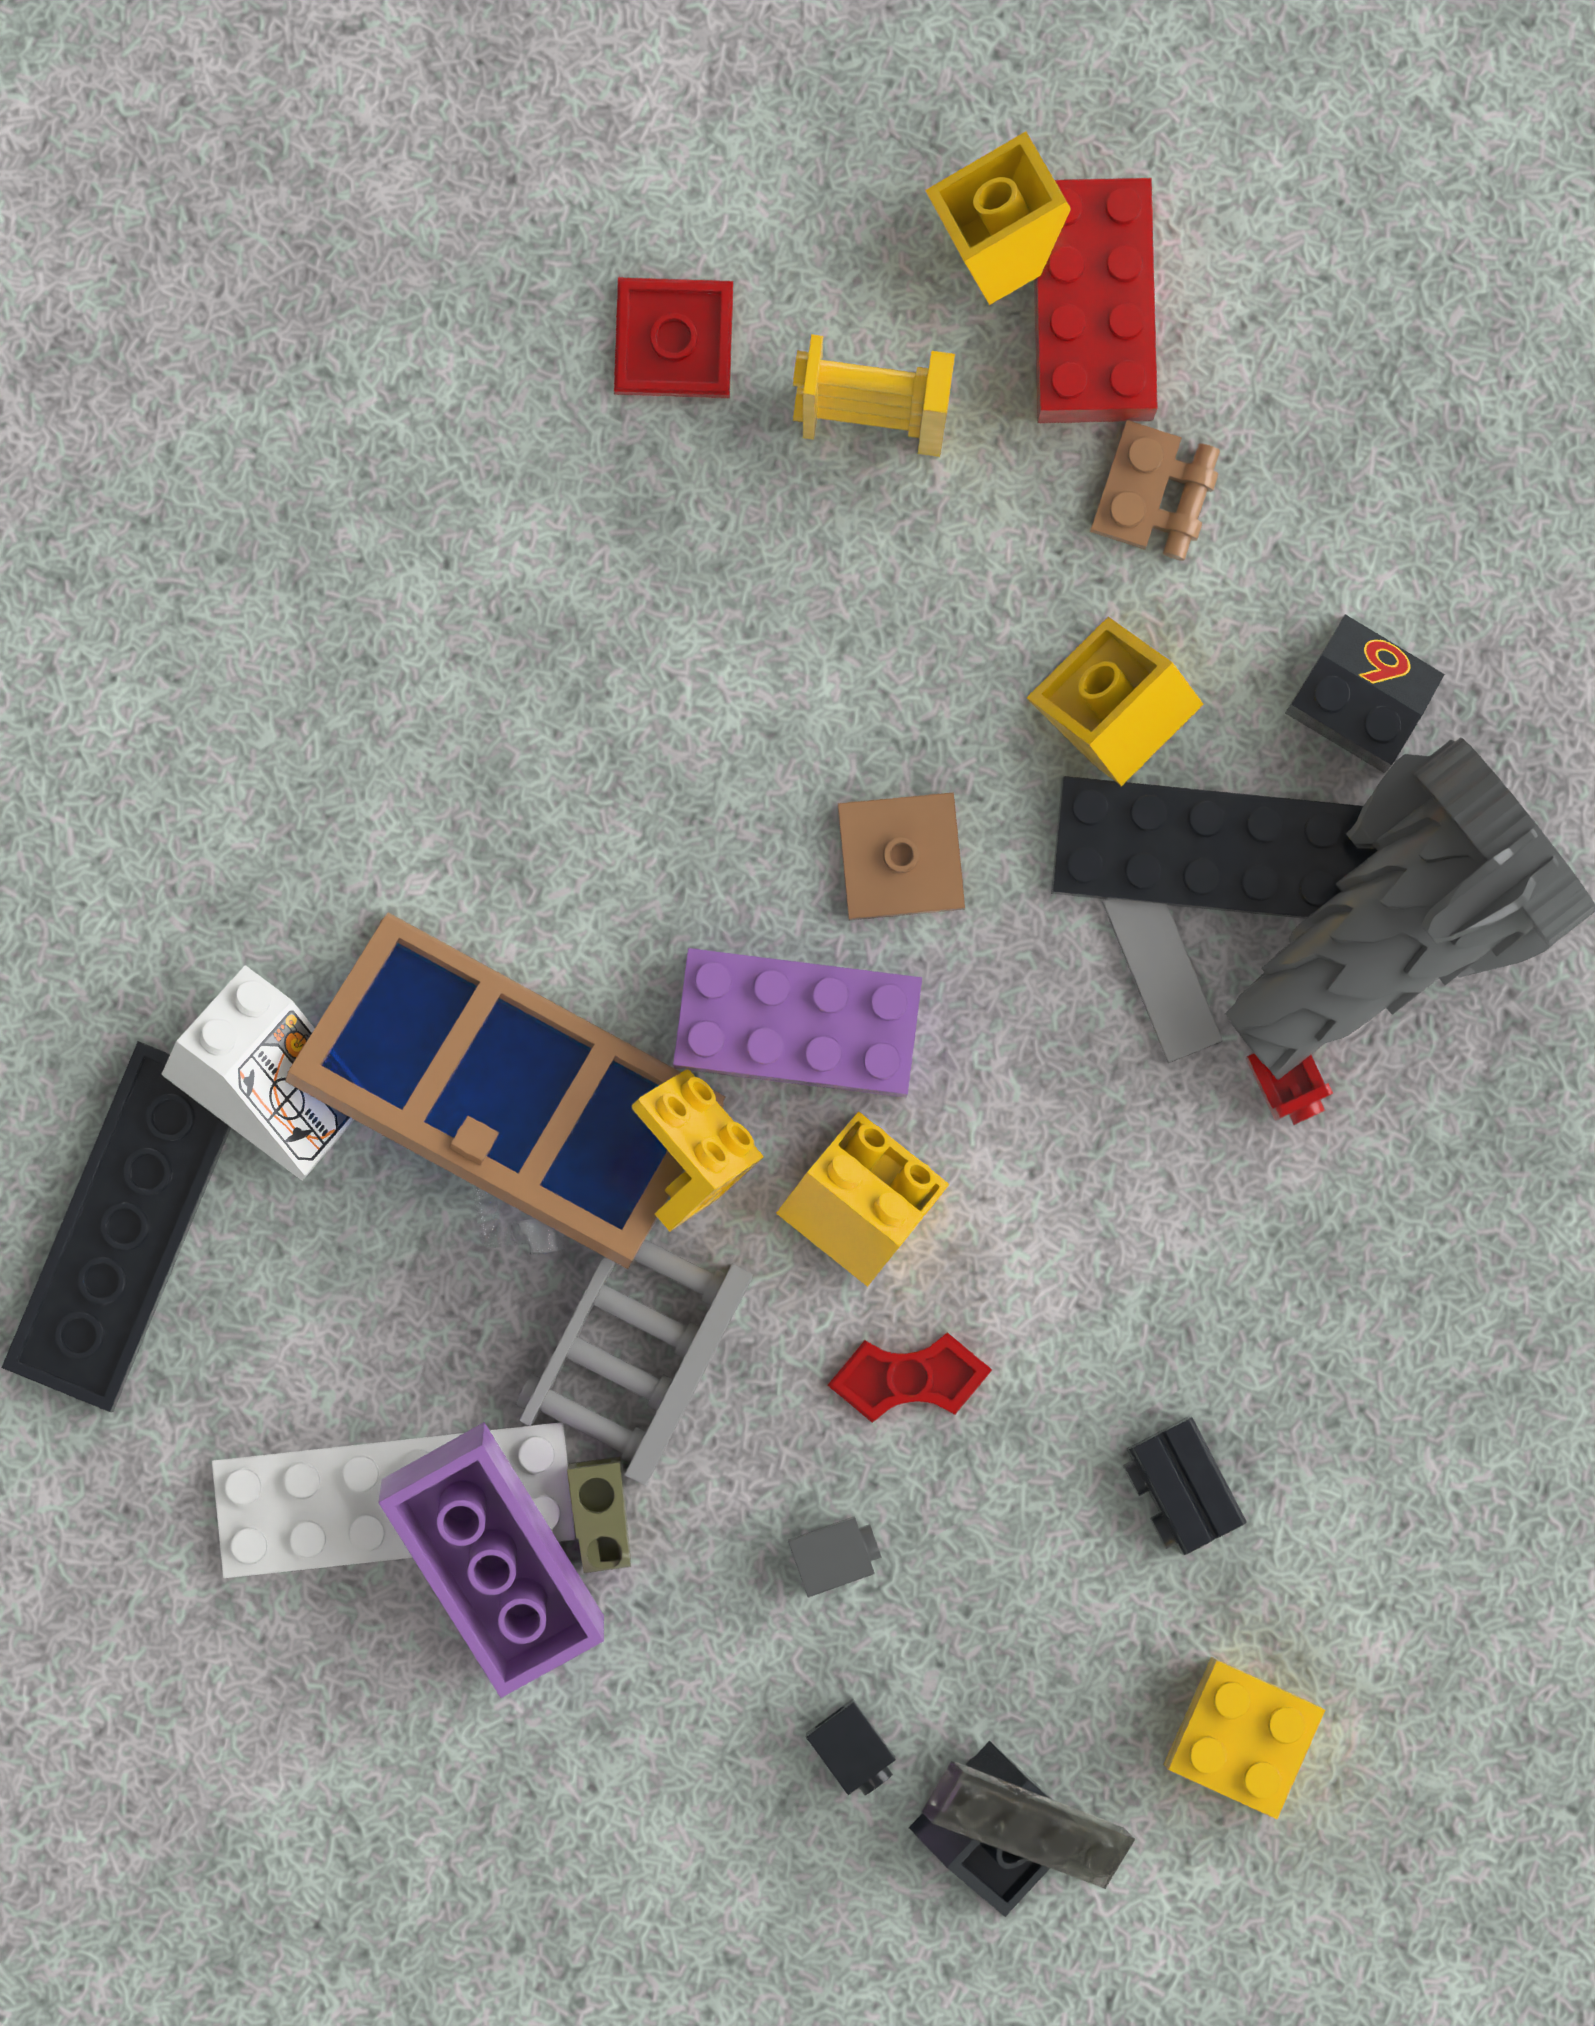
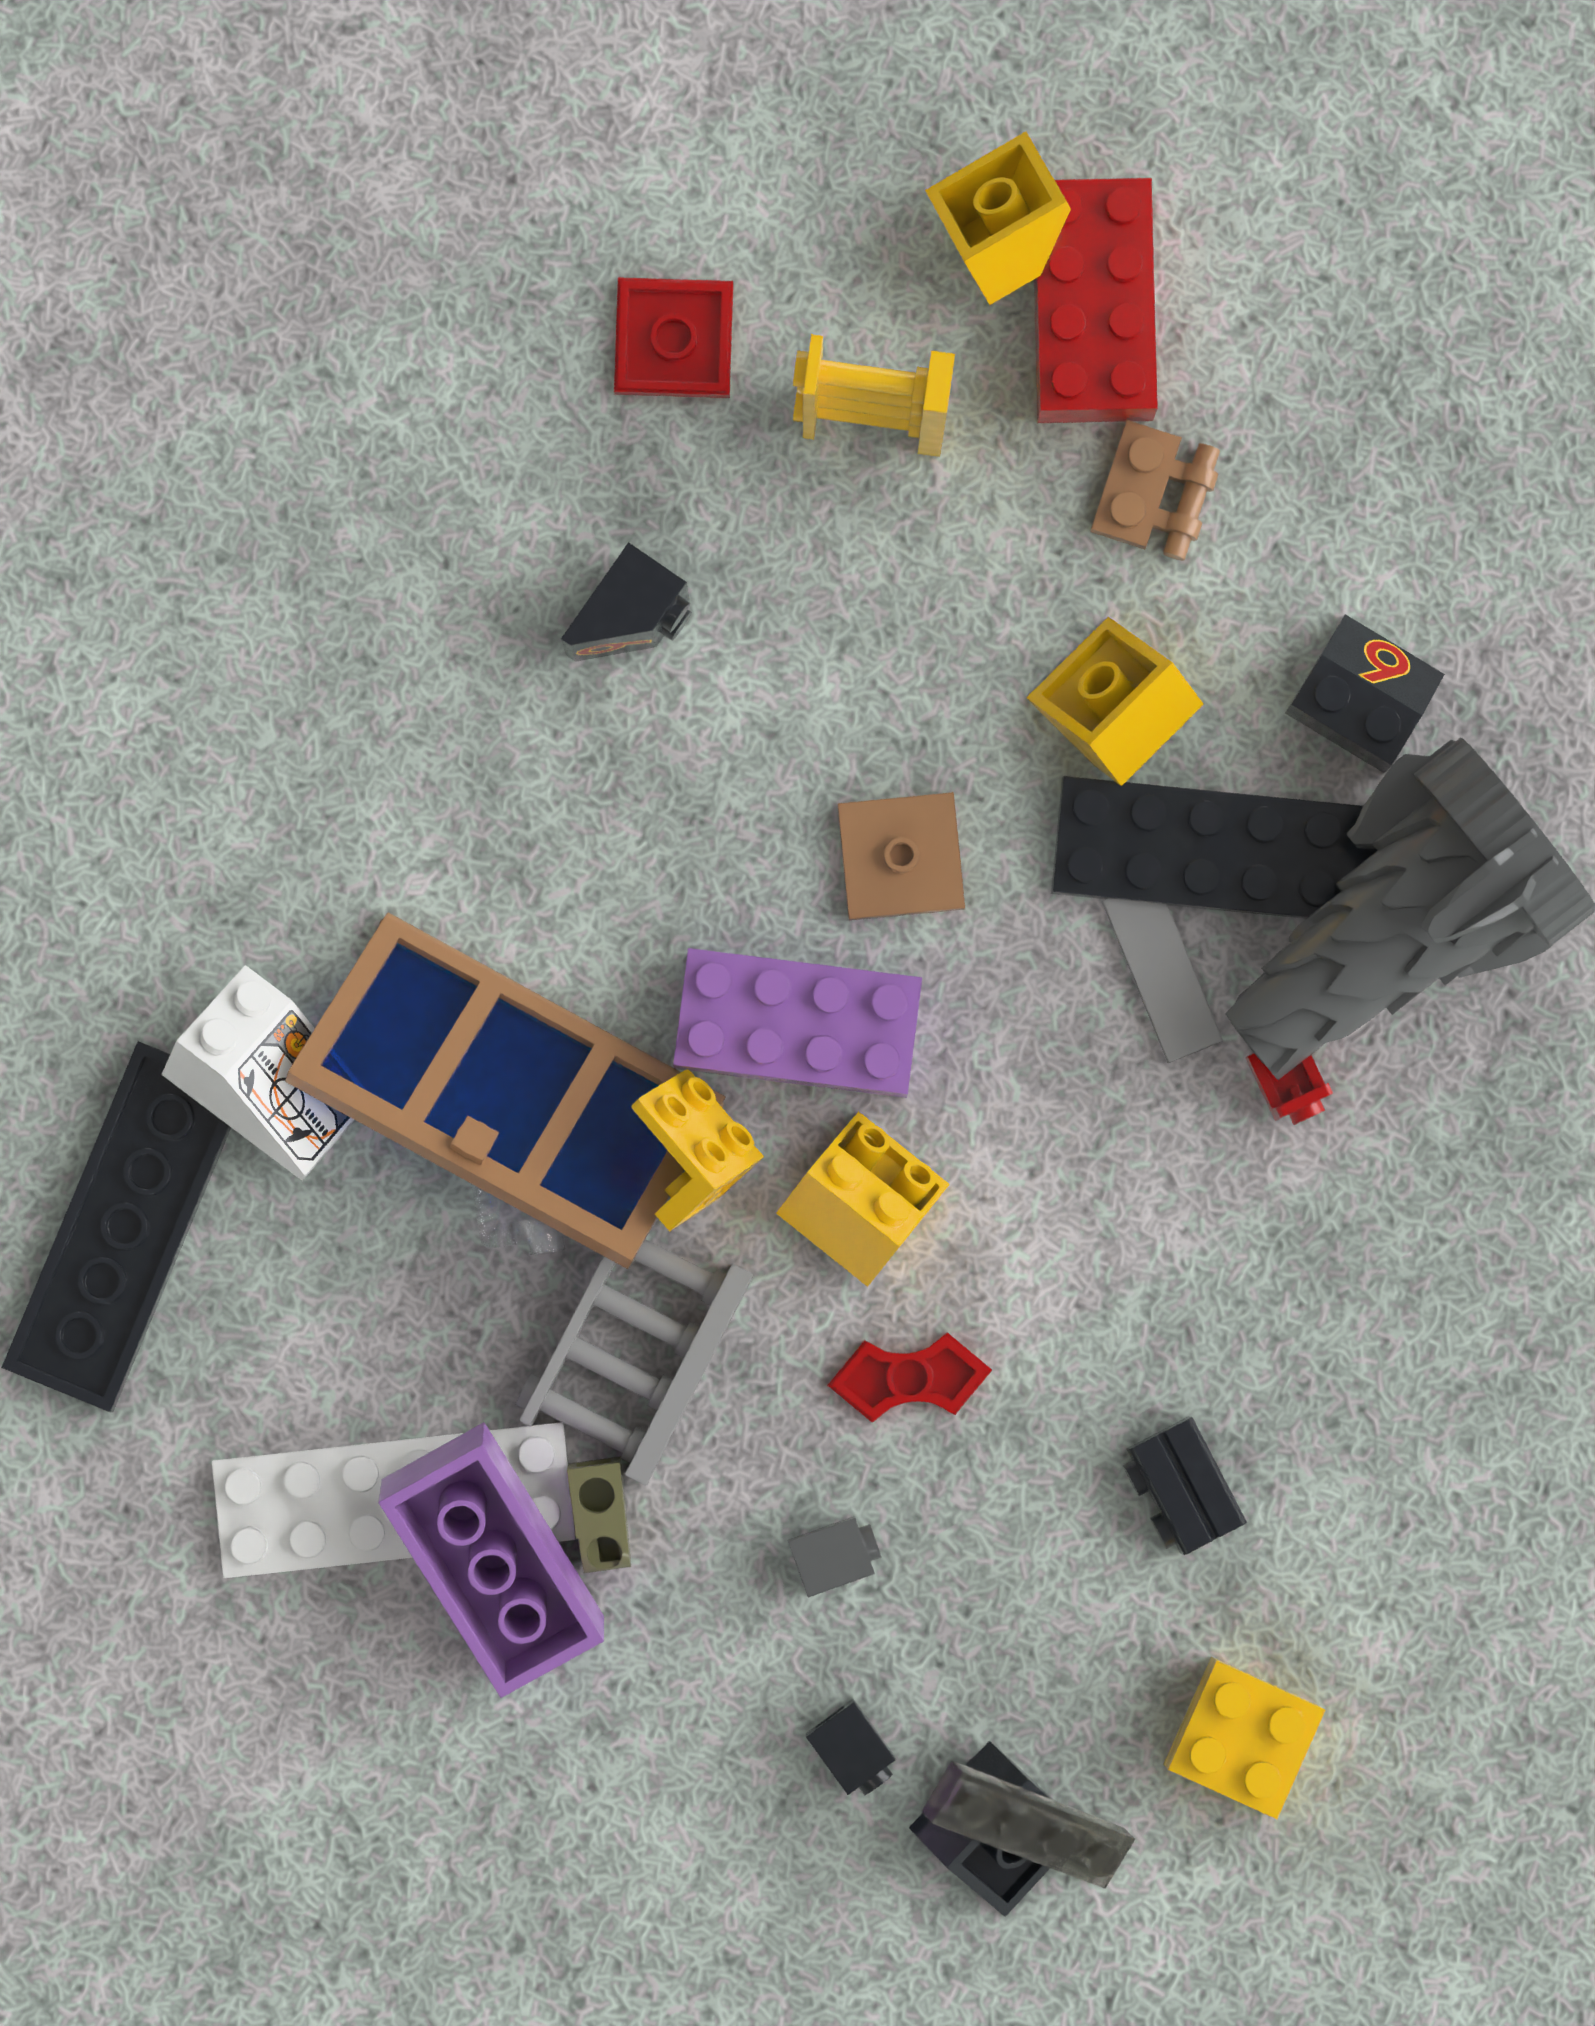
none -> black slope [561,542,692,662]

